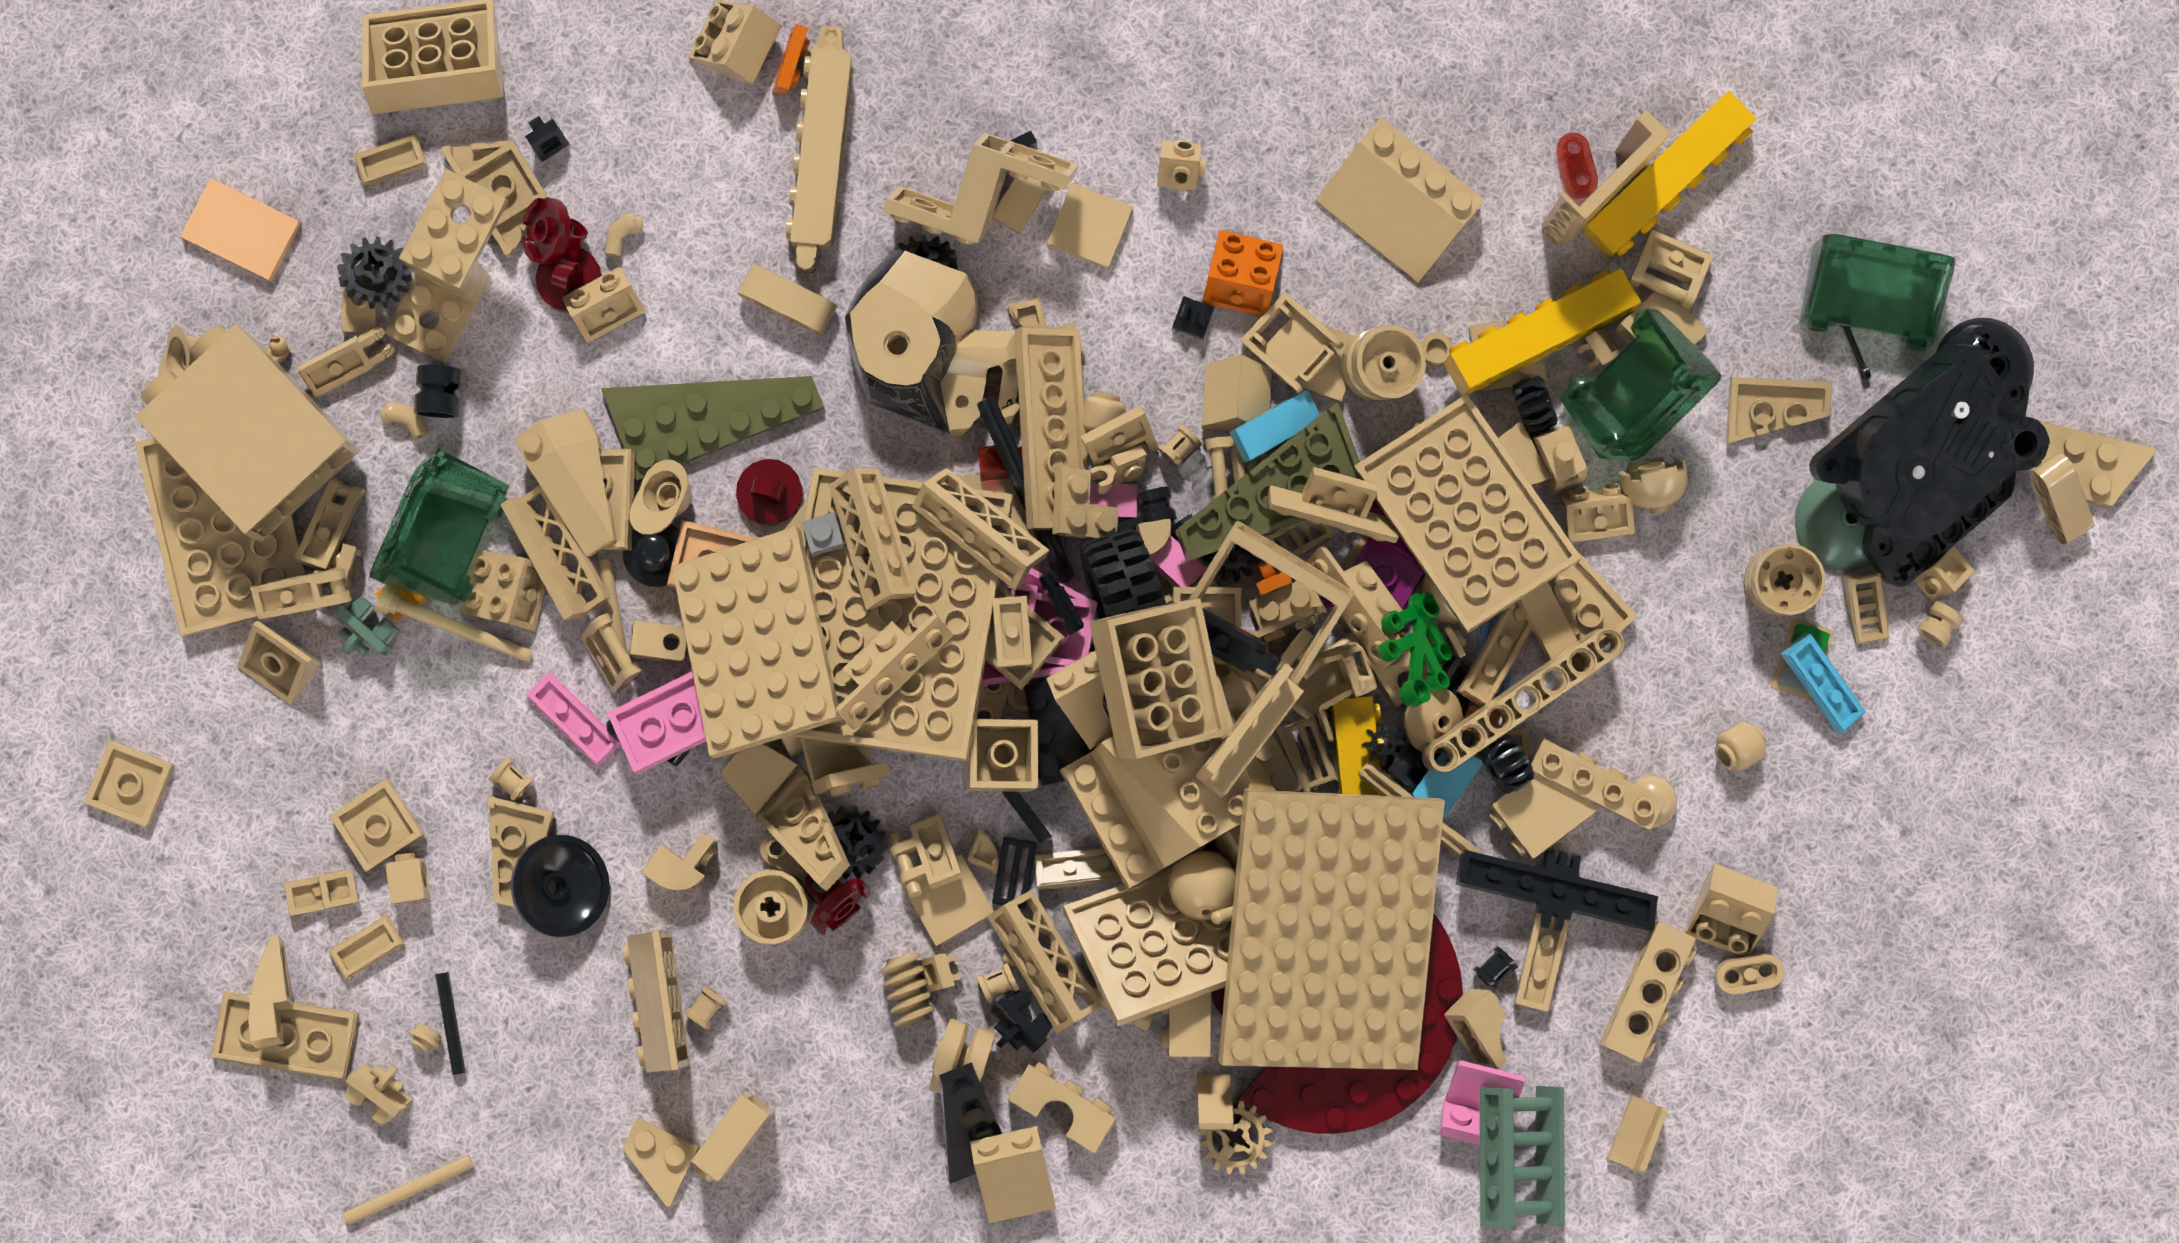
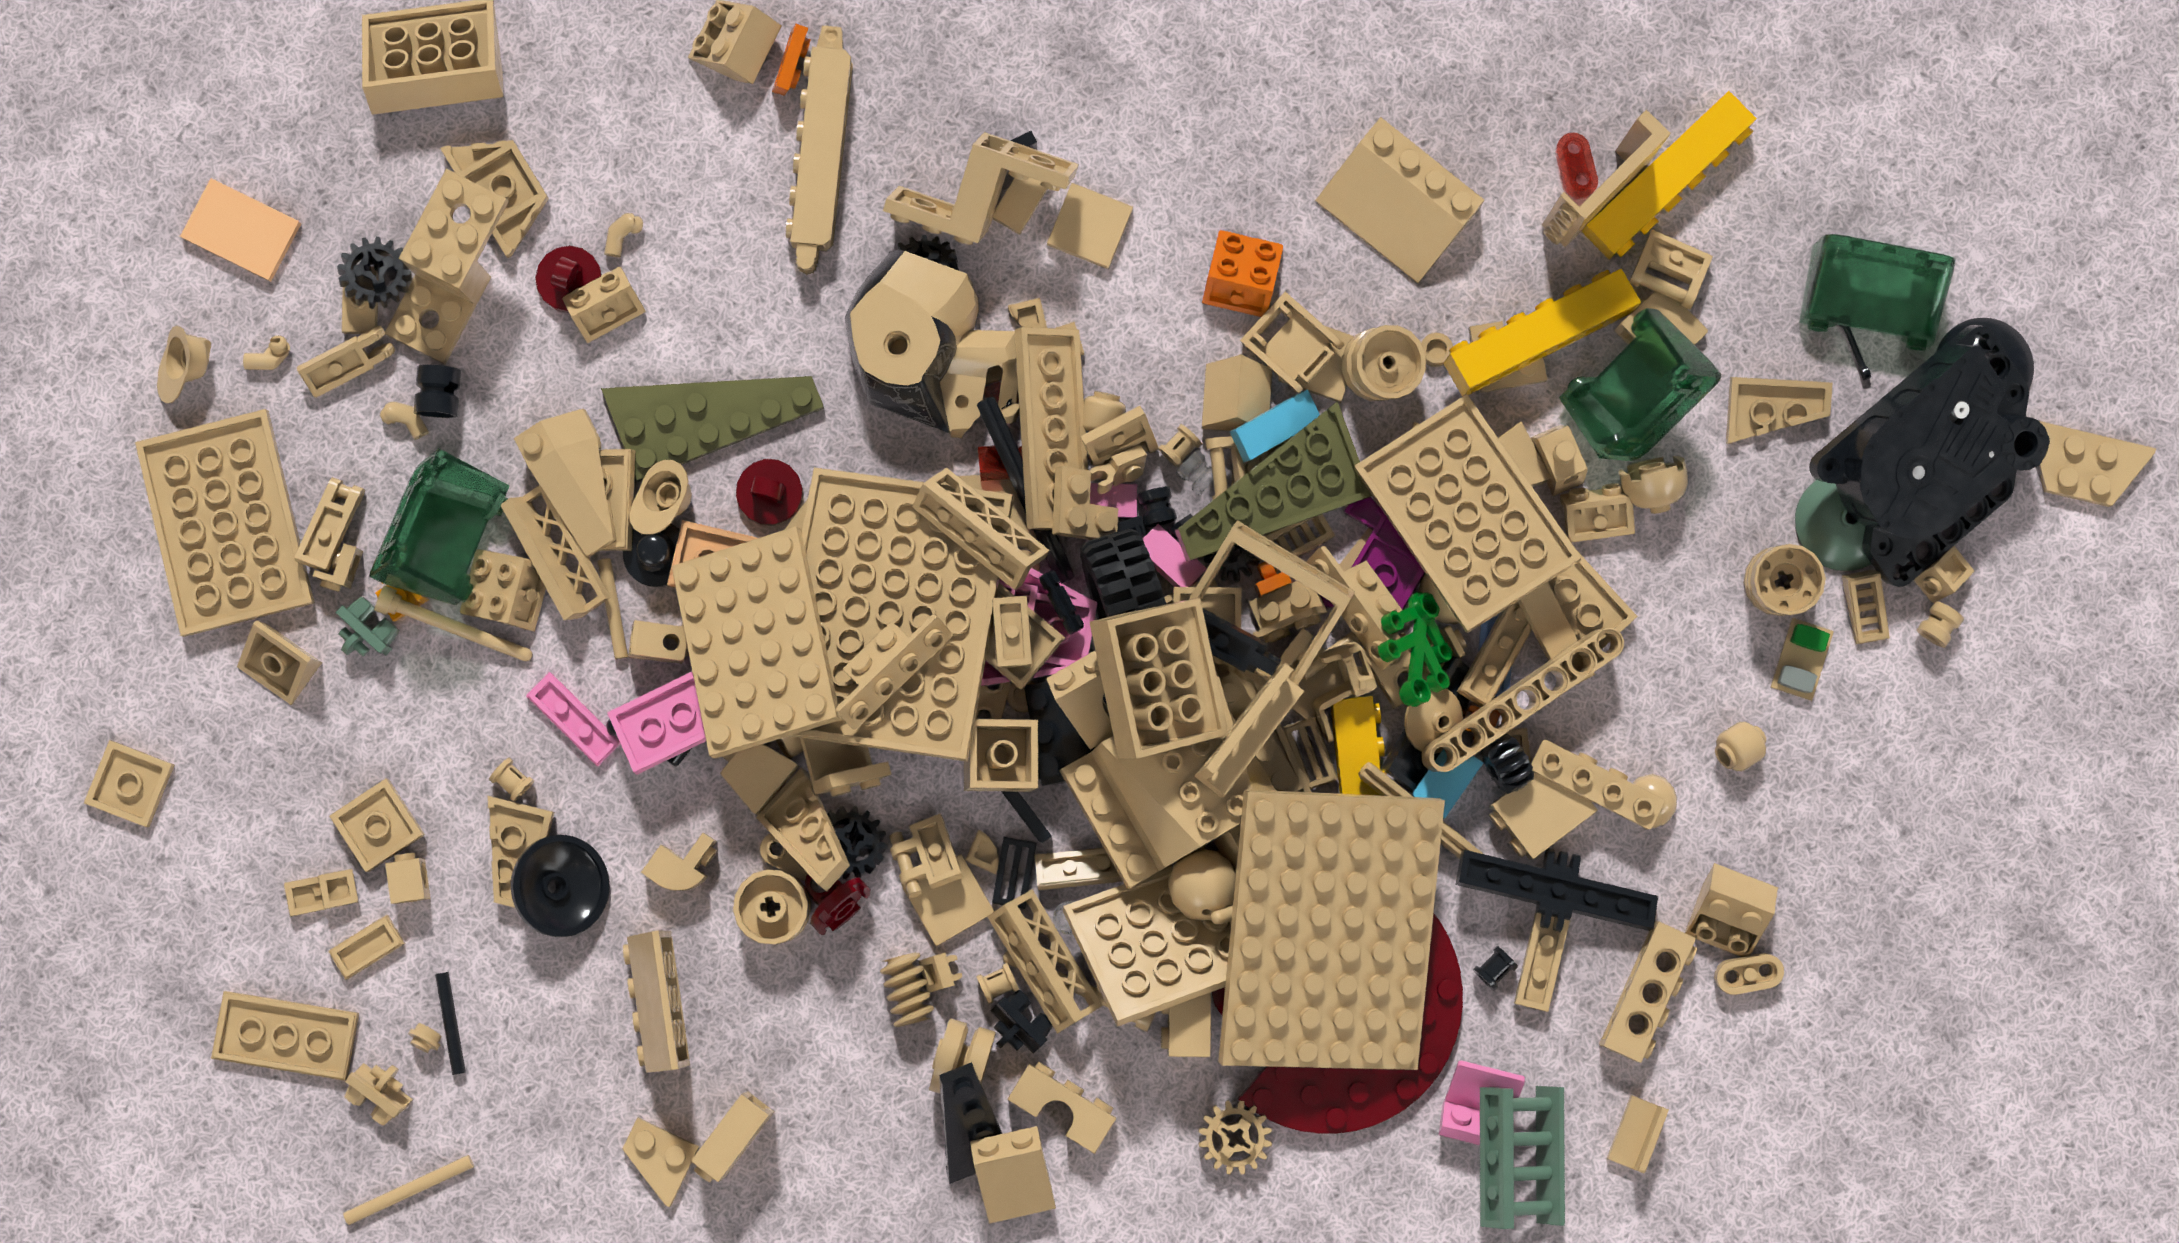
tan brick [134,324,361,543] -> none
tan slope [248,935,293,1049] -> none
tan plate [250,567,352,620] -> none
tan tile [353,133,428,188] -> none
dark red tile [522,197,588,265] -> none
black tile [525,116,570,162] -> none
tan plate [580,613,642,694] -> none
tan bush [683,985,728,1030] -> none
tan beam [737,263,838,336] -> none
light grey plate [802,512,845,557] -> none
tan fence [829,468,917,610] -> none
tan tile [1136,519,1171,557] -> none
tan brick [1157,140,1207,191] -> none
black tile [1172,296,1215,340] -> none
tan slope [1197,1074,1233,1129] -> none
tan bracket [1268,467,1399,543] -> none
black gear [1361,723,1404,766] -> none
tan arch [1444,989,1507,1069] -> none
black gear [1511,375,1558,434] -> none
tan tile [1578,327,1623,369] -> none
medium azure tile [1781,633,1866,733] -> none
tan beam [2030,452,2094,545] -> none

